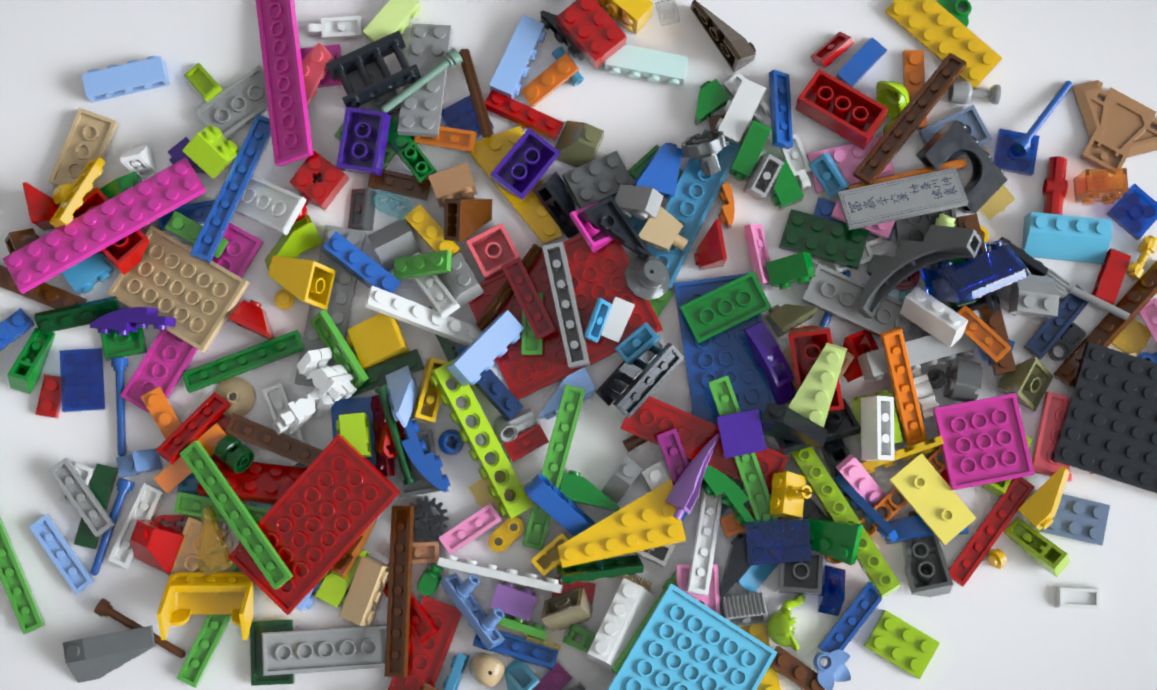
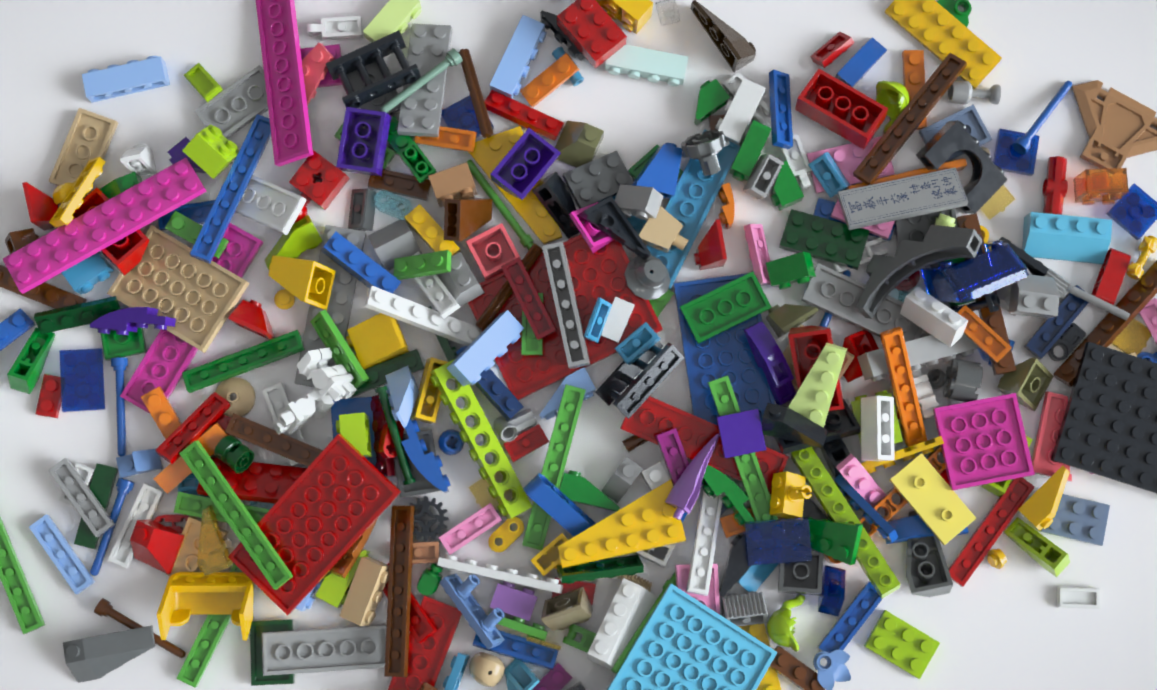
none -> bright green bar [467,159,534,250]

